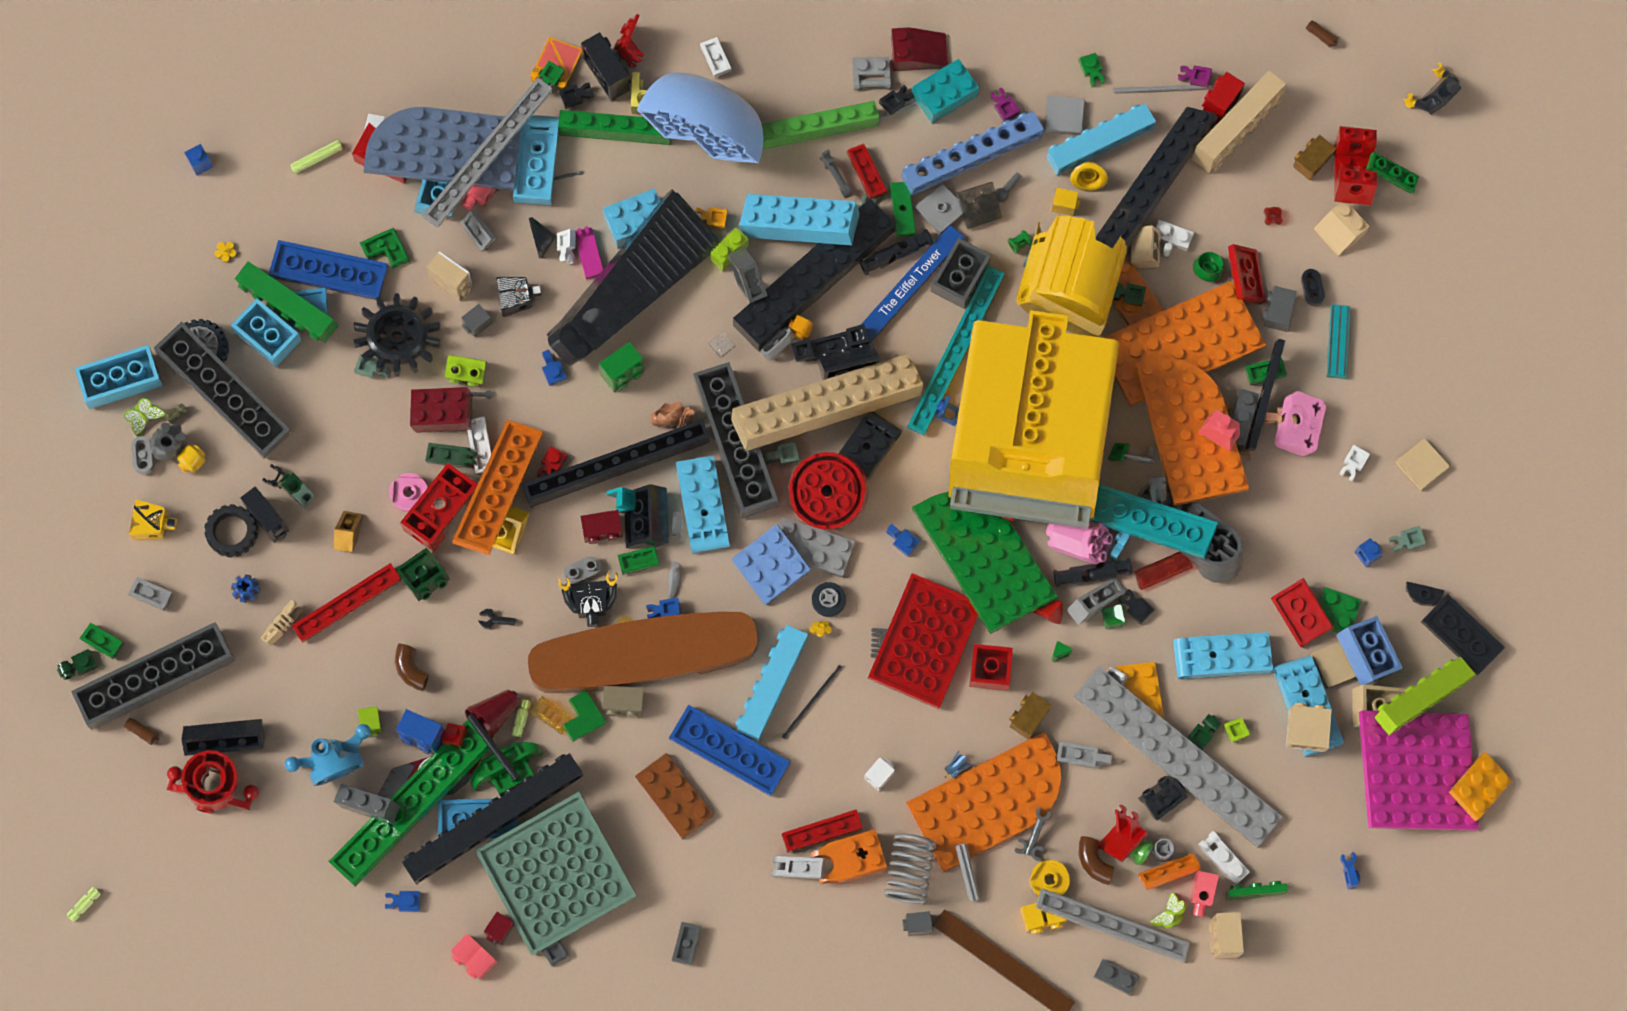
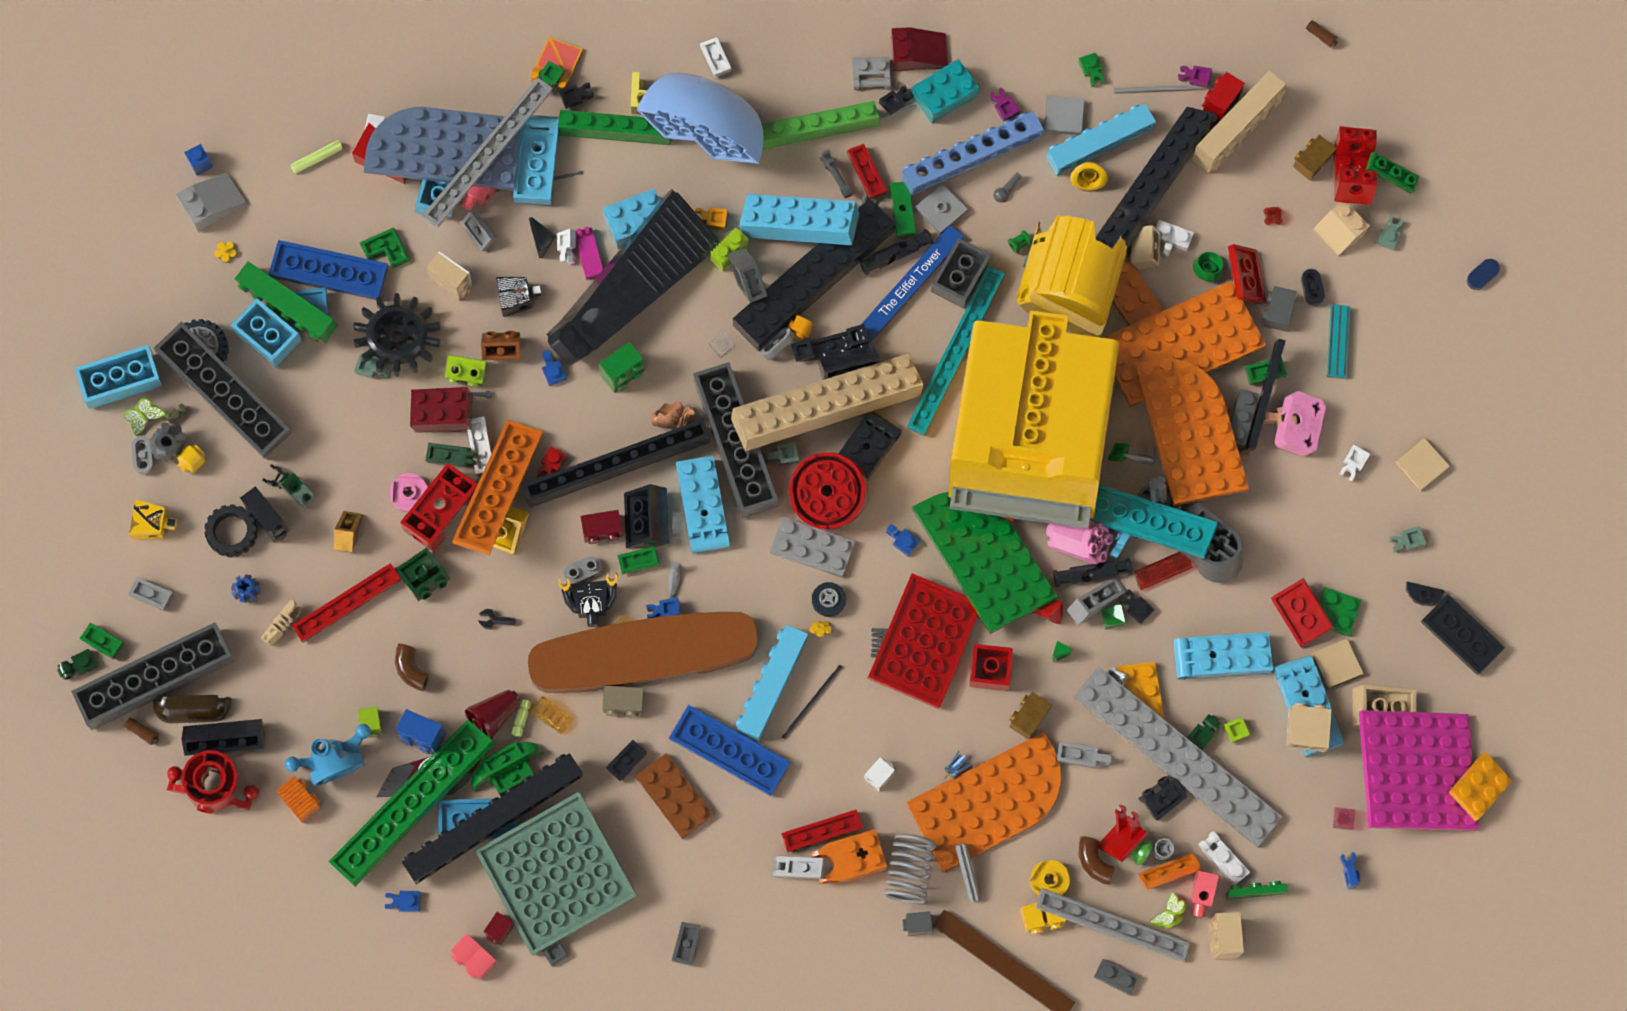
yellowish green axle [67,887,101,922] -> none
dark grey brick [333,784,400,825] -> none
red plate [441,723,468,747] -> none
dark grey brick [461,304,492,337] -> none
black bar [466,713,520,781] -> none
green tile [562,690,606,743] -> none
black brick [581,32,631,101] -> none
teal panel [606,487,636,513] -> none
red plate [613,14,644,68] -> none
medium blue plate [731,524,812,605] -> none
blue bracket [935,395,959,426] -> none
clear smoke plate [956,182,1003,229] -> none
dark grey bar [1014,807,1051,861] -> none
yellow brick [1051,188,1081,216] -> none
dark green plate [1113,283,1146,307] -> none
coral torso [1198,410,1240,451] -> none
medium blue brick [1336,616,1403,685] -> none
blue brick [1355,538,1382,567] -> none
lime brick [1374,657,1476,736] -> none
black torso [1403,63,1461,115] -> none
none -> dark brown brick [153,695,232,724]
none -> light grey slope [176,173,247,232]
none -> orange brick [276,776,320,823]
none -> dark orange brick [481,331,521,360]
none -> black plate [606,740,647,782]
none -> clear pink plate [1333,807,1355,830]
none -> sand green plate [1376,215,1404,251]
none -> dark blue tile [1467,259,1500,290]

